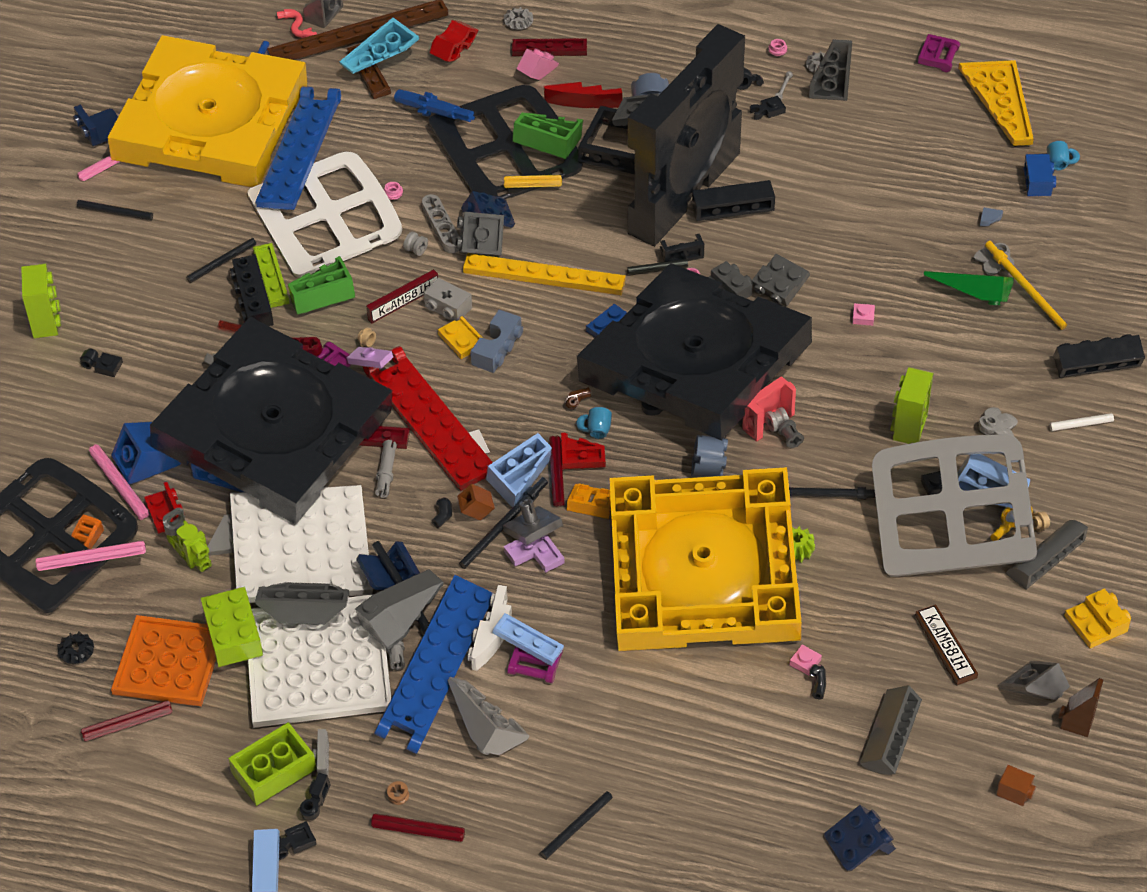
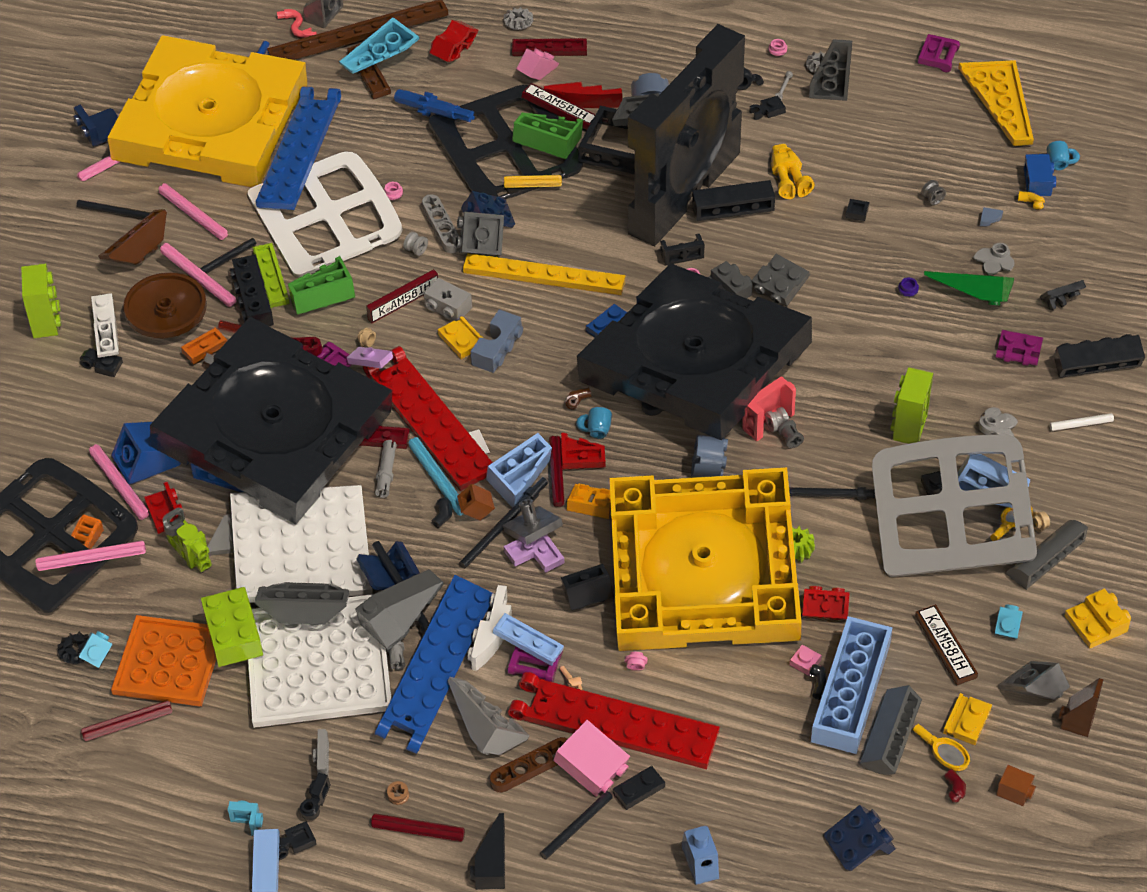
lime brick [228,722,317,806] -> none
pearl dark grey bar [627,259,688,275] -> none
bright pink plate [853,303,875,326] -> none
yellow bar [985,241,1067,330] -> none
none -> medium azure bracket [78,631,112,668]
none -> white slope [91,293,119,358]
none -> reddish brown wedge [98,209,167,265]
none -> reddish brown dish [124,273,207,339]
none -> bright pink axle [158,183,228,240]
none -> bright pink axle [160,243,236,307]
none -> orange plate [181,327,227,364]
none -> medium azure bracket [228,800,263,835]
none -> medium azure axle [408,437,463,516]
none -> black slope [470,813,505,890]
none -> reddish brown beam [490,737,568,793]
none -> red hinge [508,672,720,770]
none -> tile [521,83,596,130]
none -> bright pink brick [553,720,630,797]
none -> black brick [560,564,614,610]
none -> light nougat hand [560,666,582,690]
none -> black plate [613,766,665,810]
none -> bright pink plate [625,652,648,670]
none -> medium blue torso [682,826,719,885]
none -> yellow piece [771,144,815,199]
none -> red bracket [802,586,850,620]
none -> light blue brick [811,616,893,754]
none -> black plate [846,199,870,221]
none -> dark purple plate [898,277,919,296]
none -> yellow piece [913,724,970,771]
none -> flat silver wheel [921,180,946,205]
none -> yellow plate [943,693,992,745]
none -> dark red arm [944,769,966,803]
none -> medium azure bracket [995,604,1023,639]
none -> magenta plate [996,330,1043,366]
none -> yellow arm [1018,191,1045,210]
none -> black plate [1040,280,1086,311]

